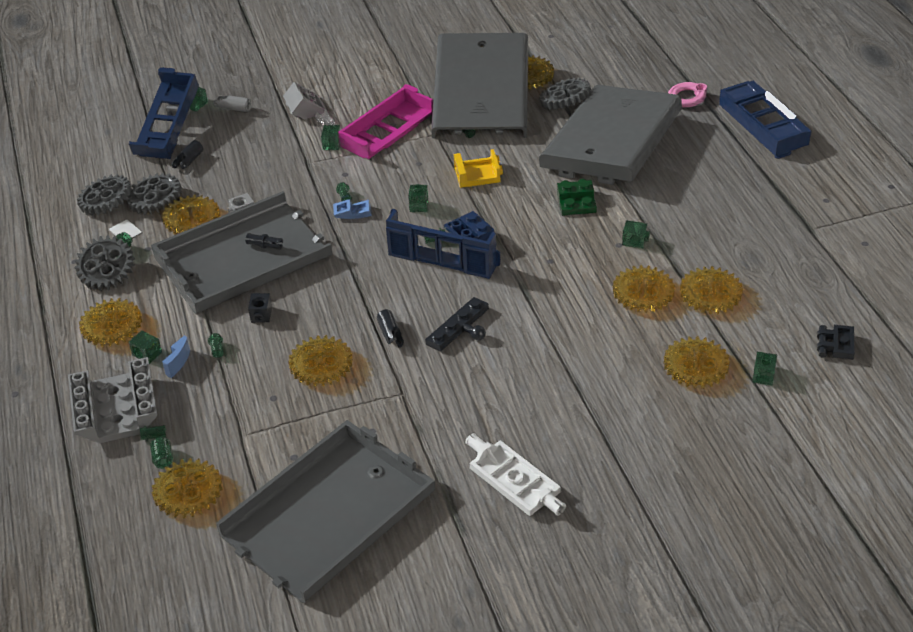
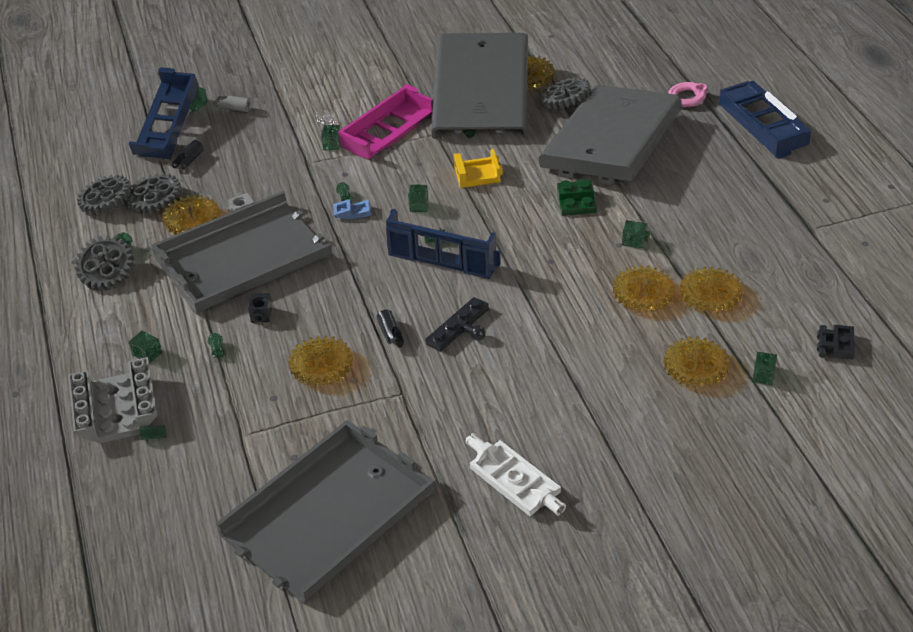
clear yellow gear [79,298,143,347] -> none
white sticker [109,220,142,242] -> none
clear green brick [150,437,173,469] -> none
clear yellow gear [152,458,223,519] -> none
medium blue slope [162,335,190,378] -> none
black pin [245,233,283,250] -> none
light grey slope [283,82,328,119] -> none
dark blue slope [444,211,494,241] -> none

